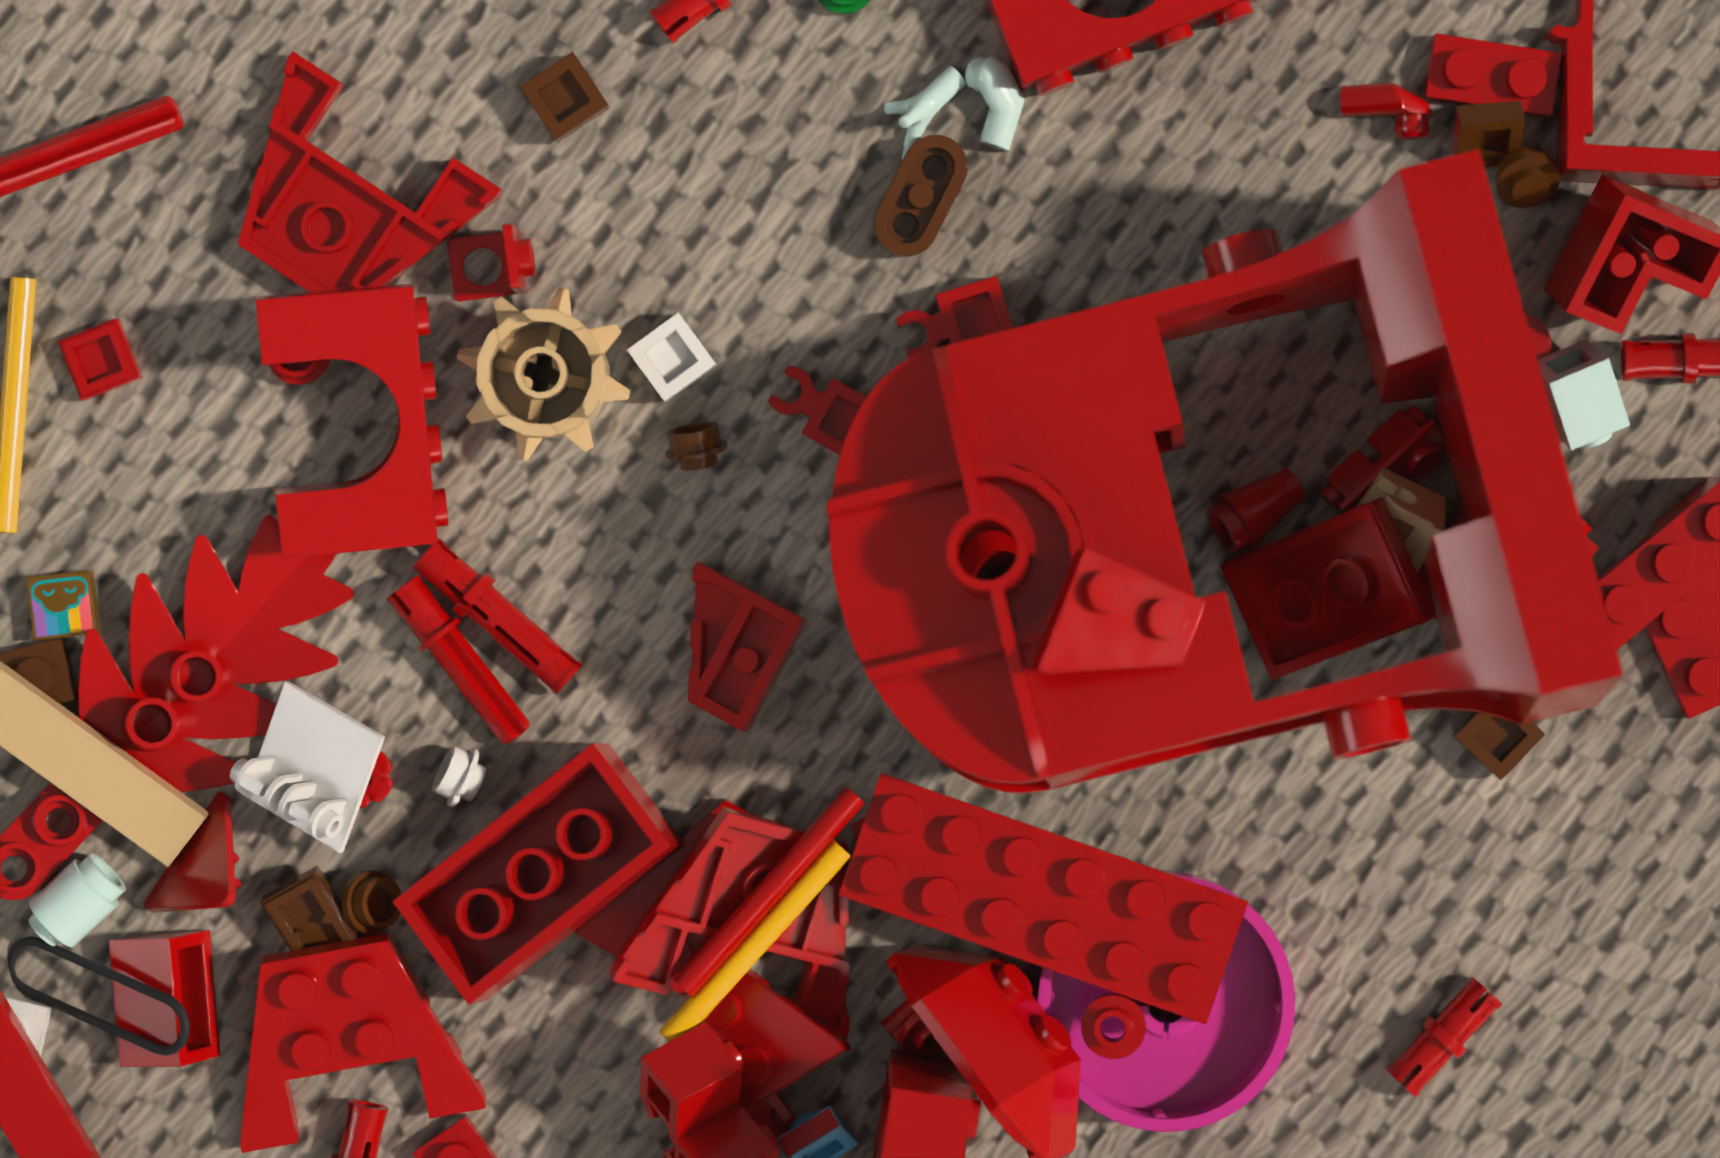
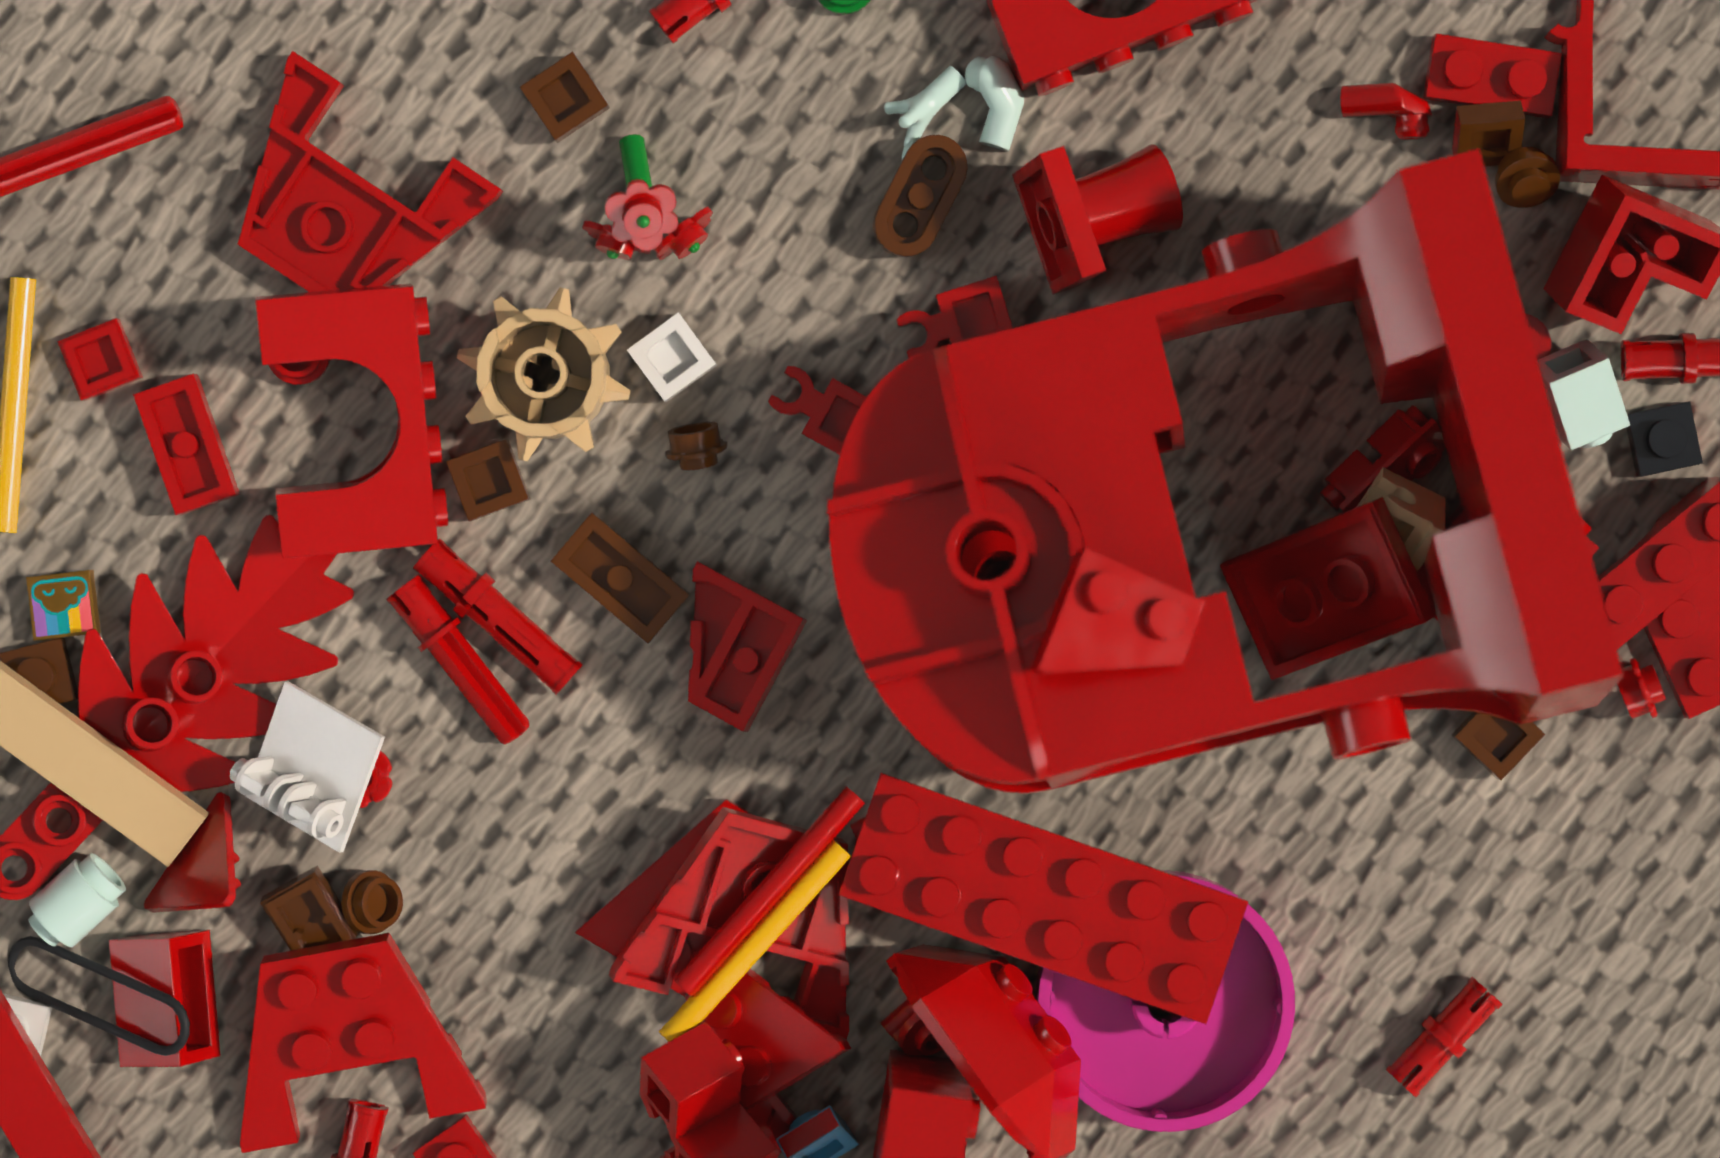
red brick [392,743,686,1005] -> none
white plate [432,745,486,807] -> none
red bracket [447,223,536,302] -> none
red plate [1081,993,1146,1059] -> none
red cone [1206,468,1305,553] -> none
none -> red plate [133,373,240,516]
none -> reddish brown plate [446,439,531,522]
none -> reddish brown plate [551,513,690,644]
none -> red plant [582,134,713,260]
none -> red plant [1012,144,1183,295]
none -> red plate [1617,658,1666,719]
none -> black plate [1626,401,1703,477]

